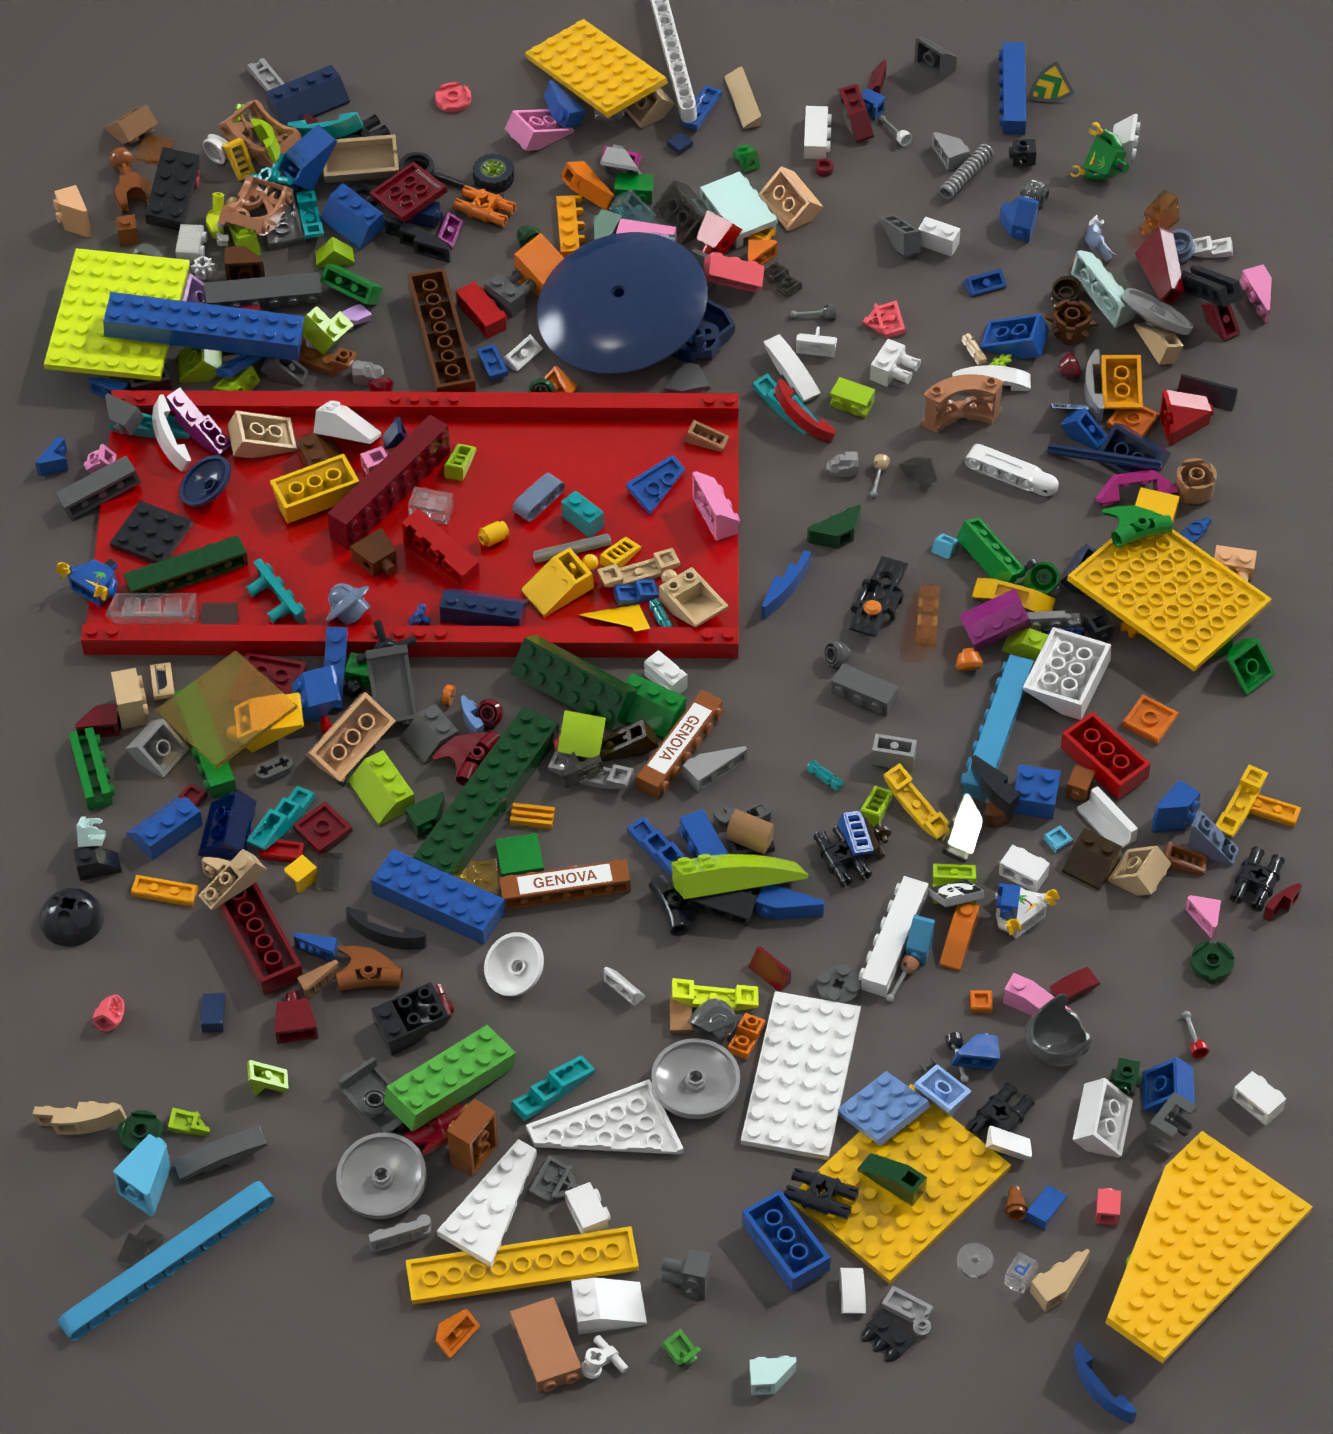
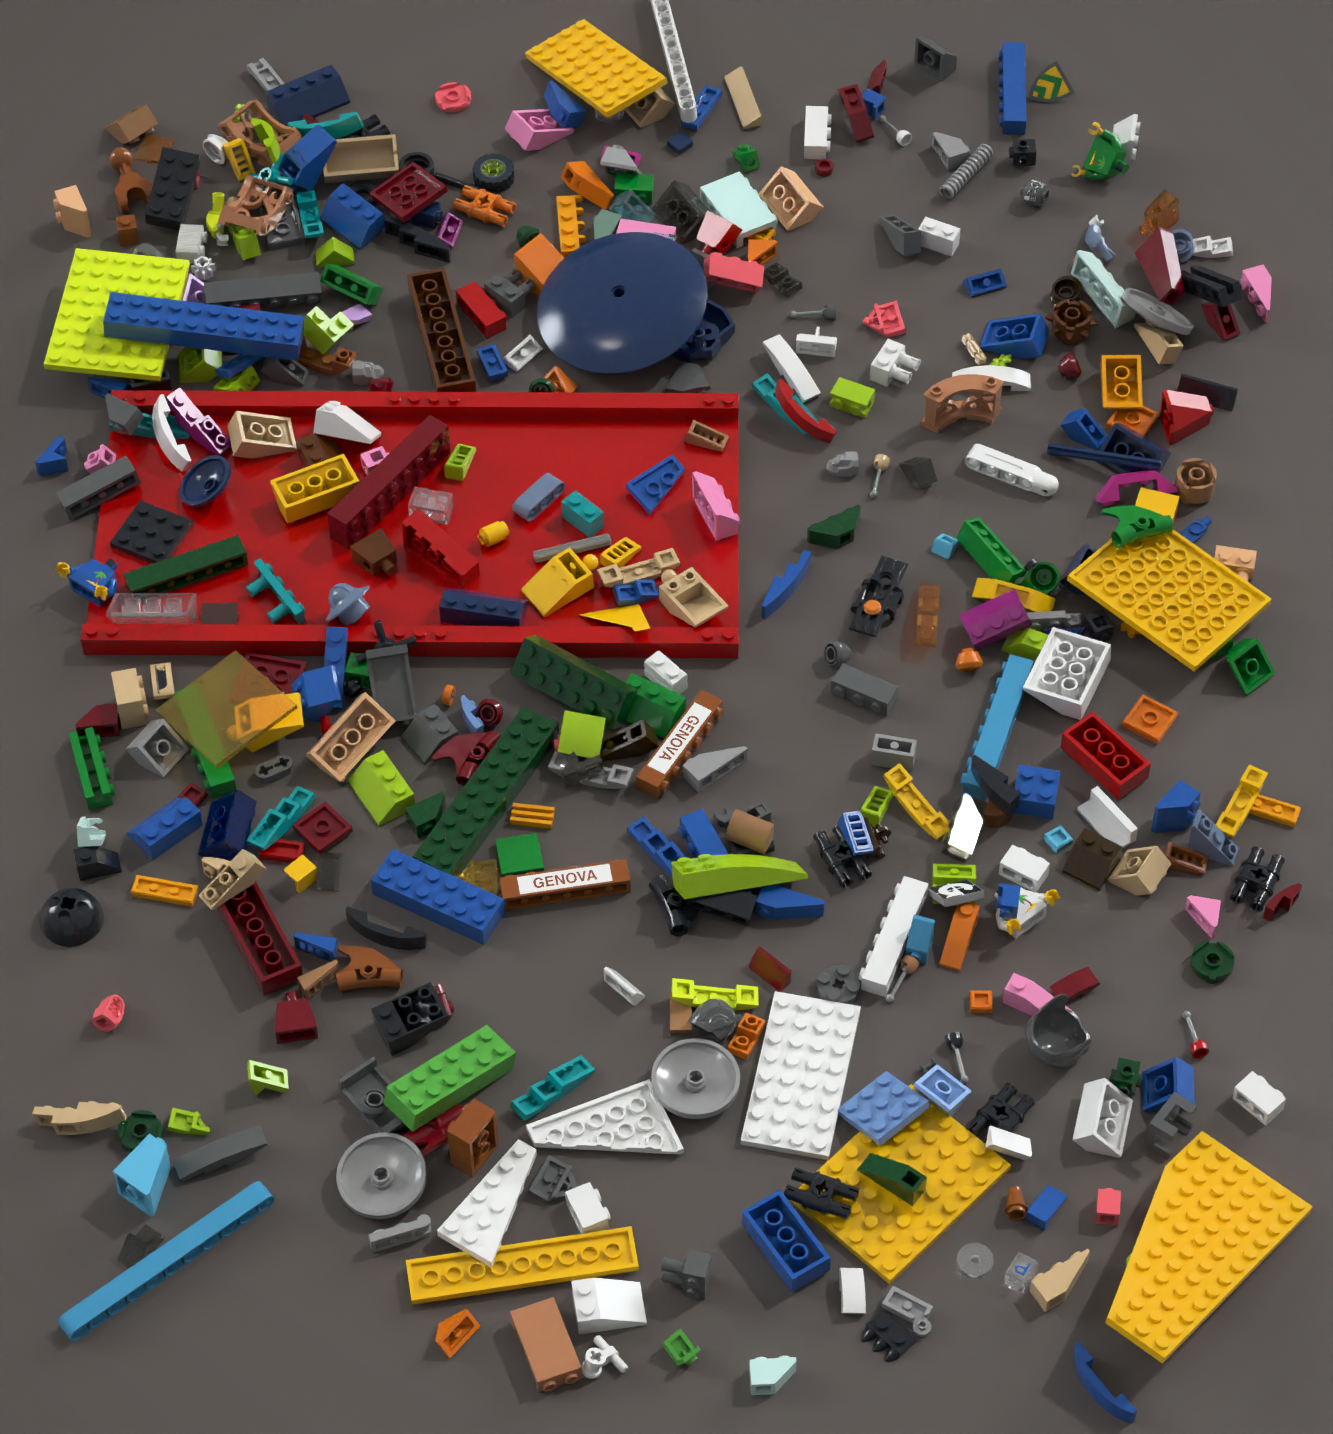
dark blue slope [201,993,225,1032] -> none
reddish brown slope [225,246,265,281] -> none
dark blue slope [383,417,408,450] -> none
blue plant [408,603,431,626] -> none
white dish [484,932,544,997] -> none
teal axle [649,599,673,627] -> none
teal axle [807,760,843,791] -> none
slope [951,1033,1000,1070] -> none
blue slope [999,196,1039,243] -> none
light blue sticker [1051,403,1089,410] -> none
dark orange brick [1066,765,1095,802] -> none
light grey slope [1084,349,1104,421] -> none

